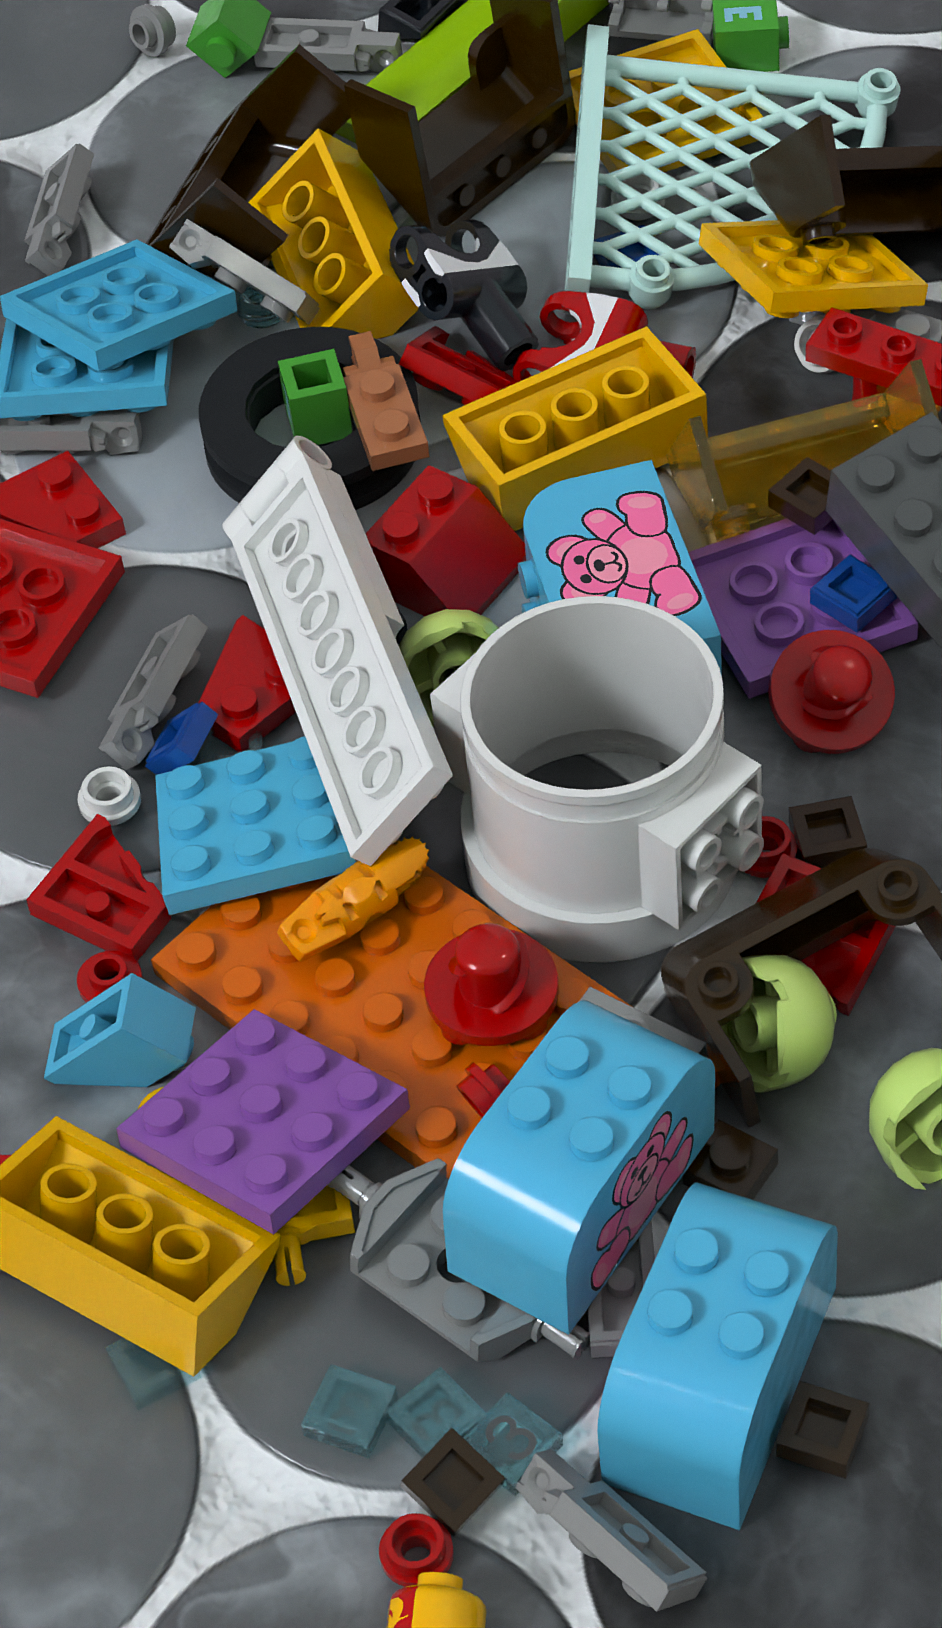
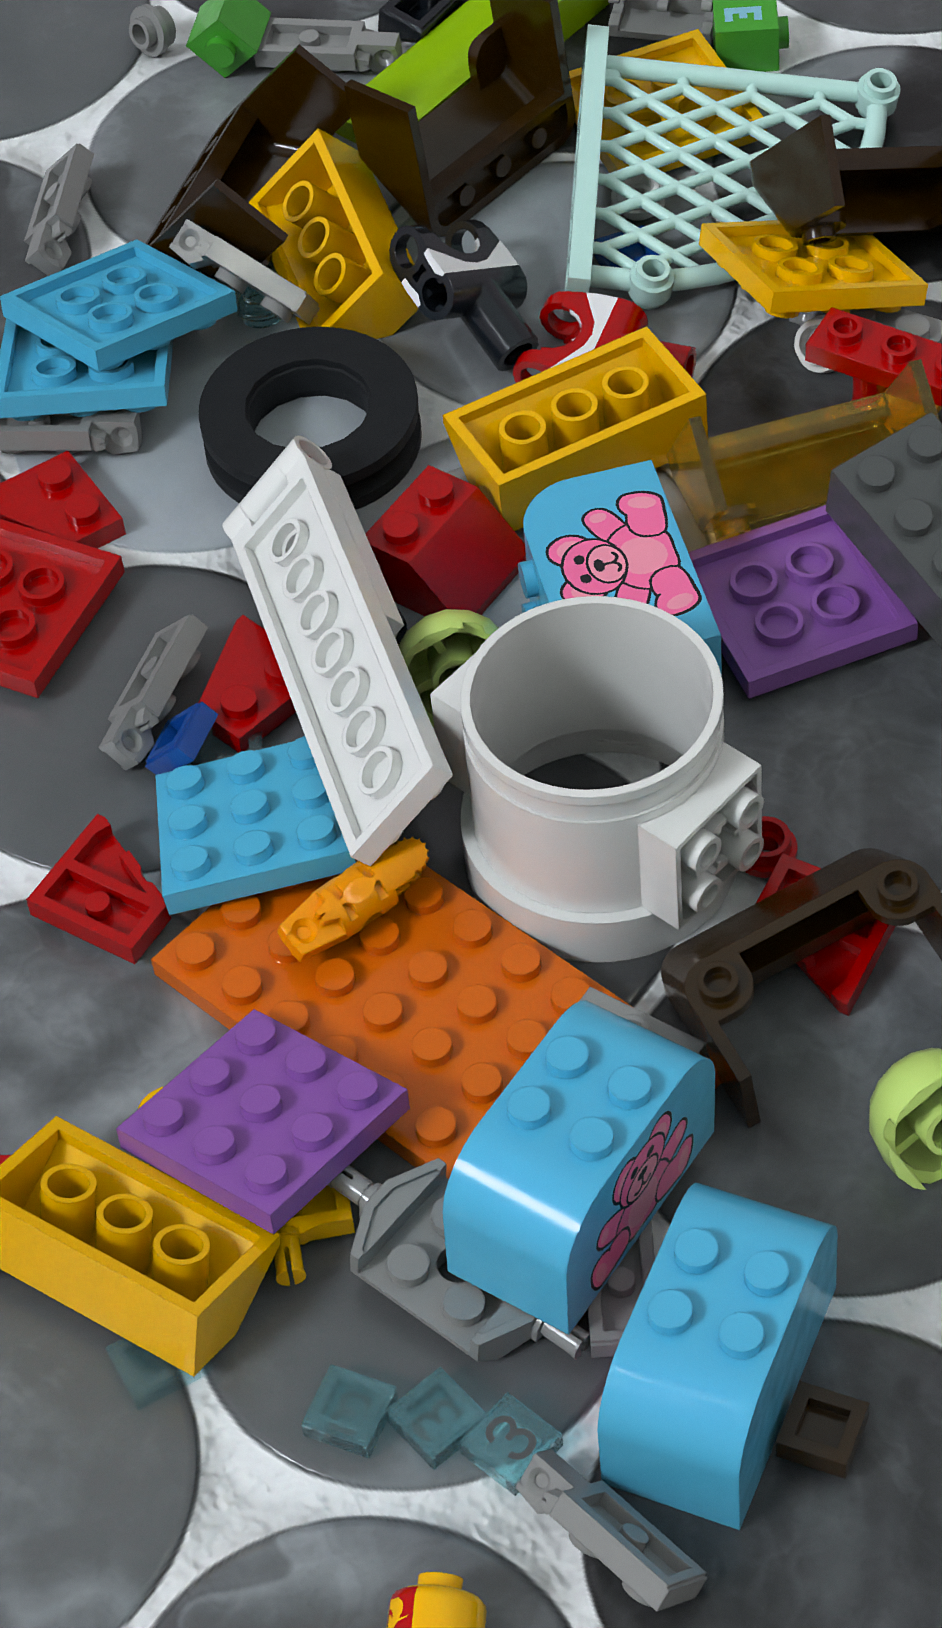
medium azure slope [44,973,196,1087] -> none
red plate [77,950,143,1003] -> none
white plate [78,766,141,826] -> none
bright green brick [278,349,352,445] -> none
nougat hinge [342,331,430,471] -> none
red plate [379,1513,454,1587] -> none
red wing [399,326,518,405] -> none
dark brown plate [400,1427,505,1537] -> none
red plate [424,923,559,1046] -> none
red plate [456,1062,510,1118] -> none
dark brown plate [683,1119,778,1200] -> none
yellowish green cylinder [721,955,837,1092] -> none
dark brown plate [768,457,832,535] -> none
red plate [768,630,895,754] -> none
dark brown plate [789,796,867,868] -> none
blue tile [810,554,897,633] -> none

